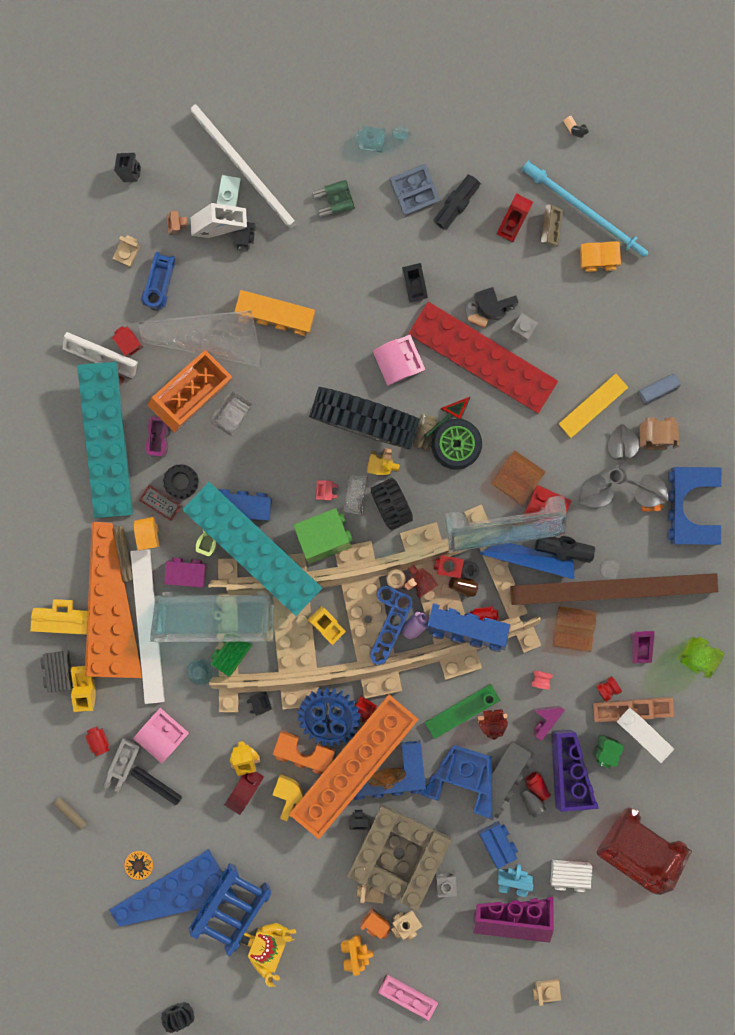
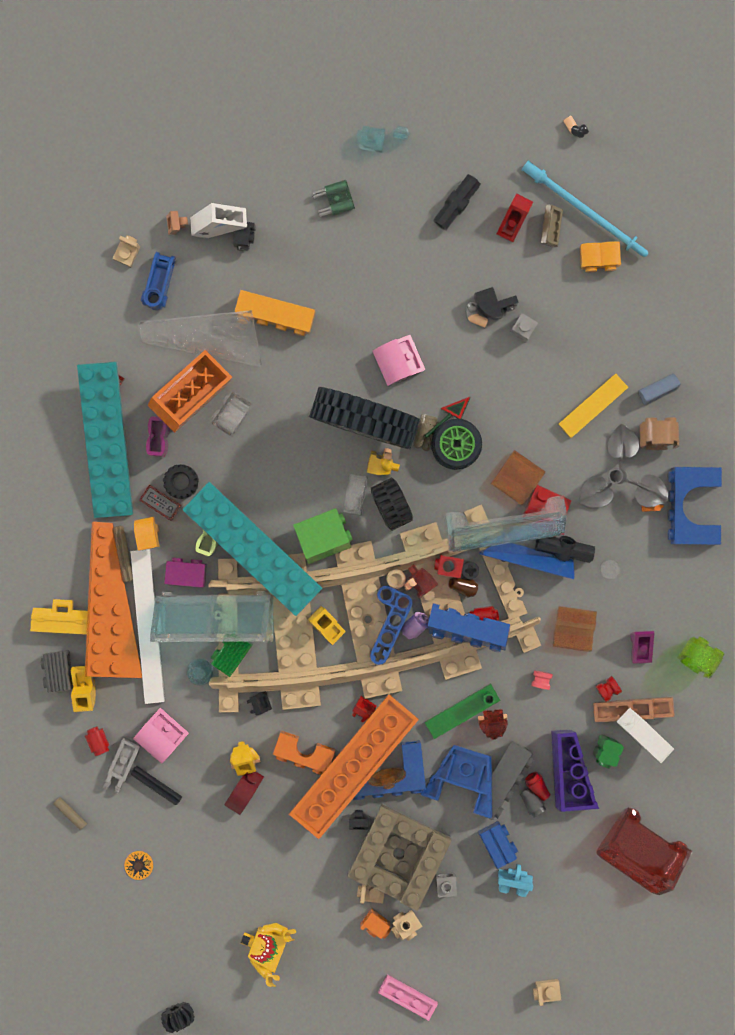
white tile [63,332,138,379] -> none
blue wing [109,849,238,927] -> none
red brick [112,326,143,358] -> none
black brick [114,152,141,182] -> none
blue fence [188,863,271,956] -> none
white tile [191,104,296,229] -> none
light aqua plate [217,175,241,207] -> none
blue brick [218,489,272,521] -> none
yellow brick [273,774,303,821] -> none
blue gear [298,687,361,747] -> none
coral tile [316,480,338,500] -> none
light orange hips [340,935,373,976] -> none
sand blue slope [389,164,440,215] -> none
black slope [402,263,428,303] -> none
red plate [408,301,558,414] -> none
magenta wedge [473,897,554,943] -> none
reddish brown beam [510,573,719,605] -> none
magenta slope [533,706,565,741] -> none
white brick [550,859,592,892] -> none

